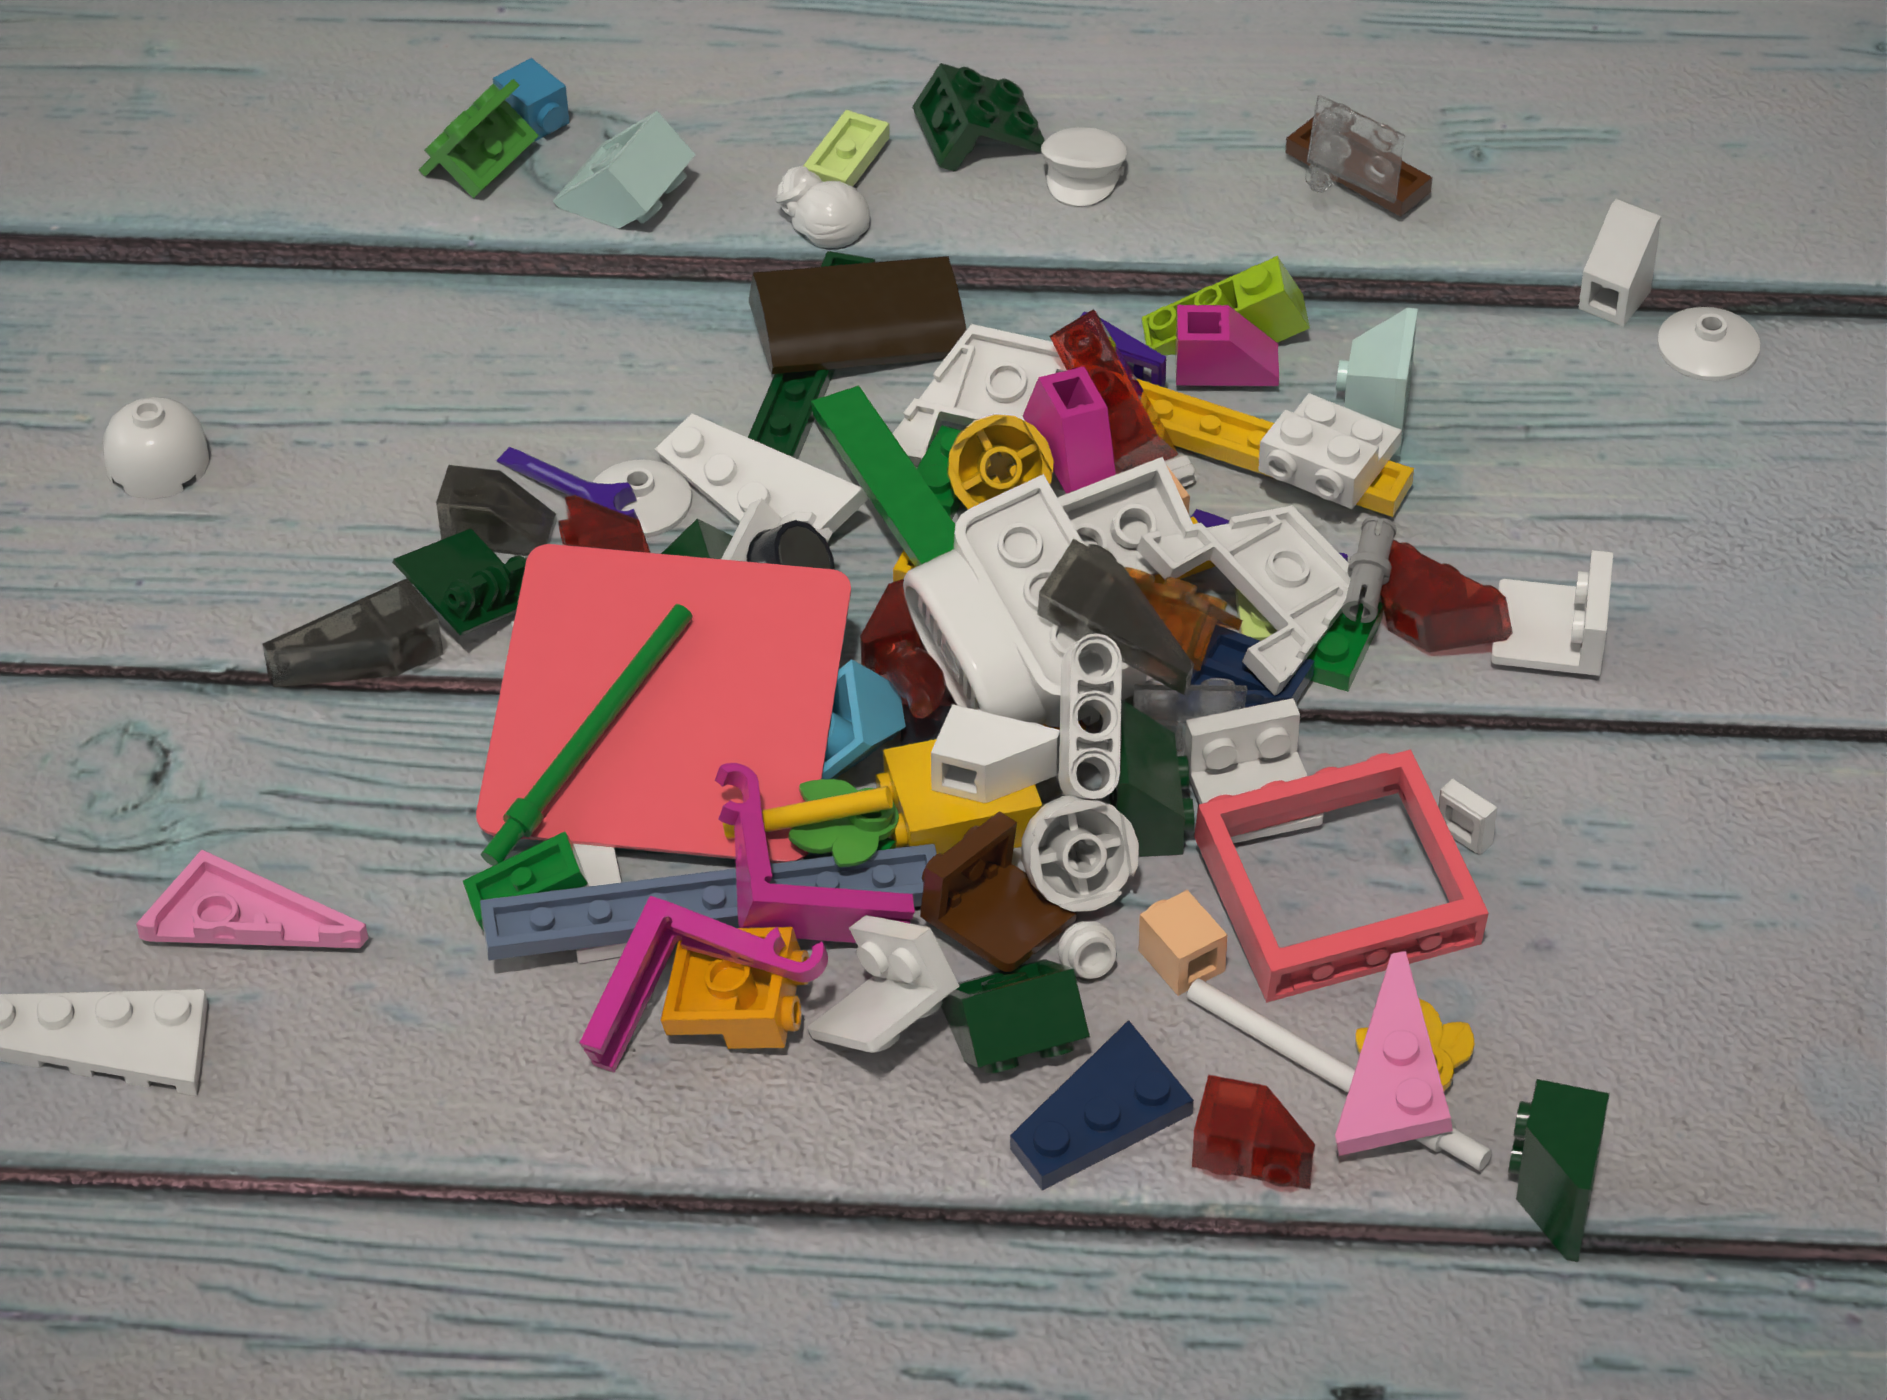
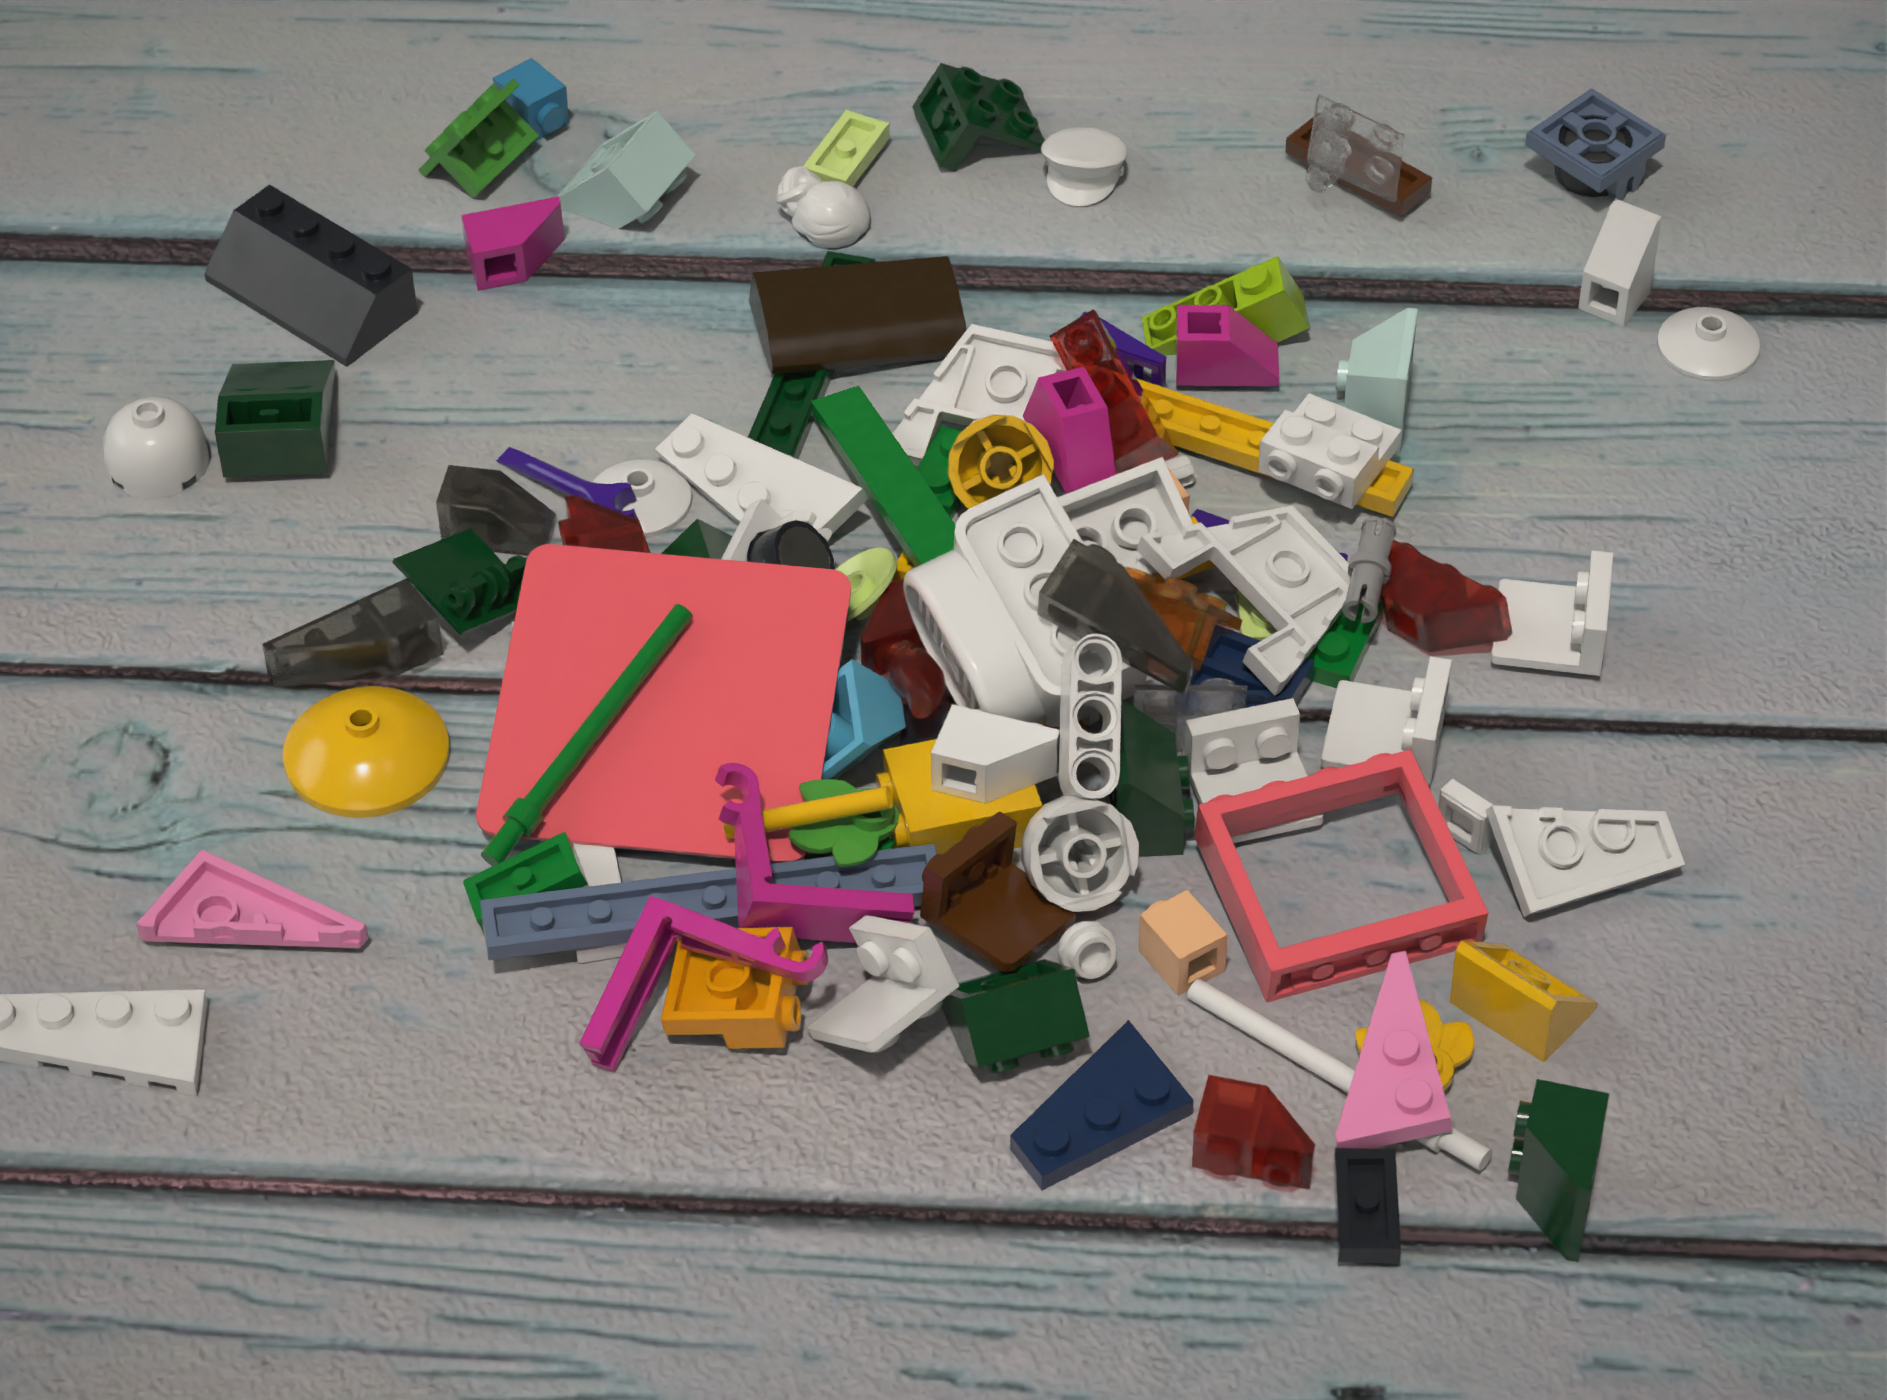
none -> black slope [204,184,418,367]
none -> dark green slope [215,360,335,477]
none -> yellow dish [283,686,450,818]
none -> dark pink slope [461,196,564,291]
none -> yellowish green dish [835,547,897,623]
none -> white bracket [1321,656,1452,785]
none -> black plate [1333,1148,1401,1263]
none -> yellow slope [1449,940,1598,1063]
none -> white wing [1485,805,1685,917]
none -> sand blue piece [1525,88,1666,201]

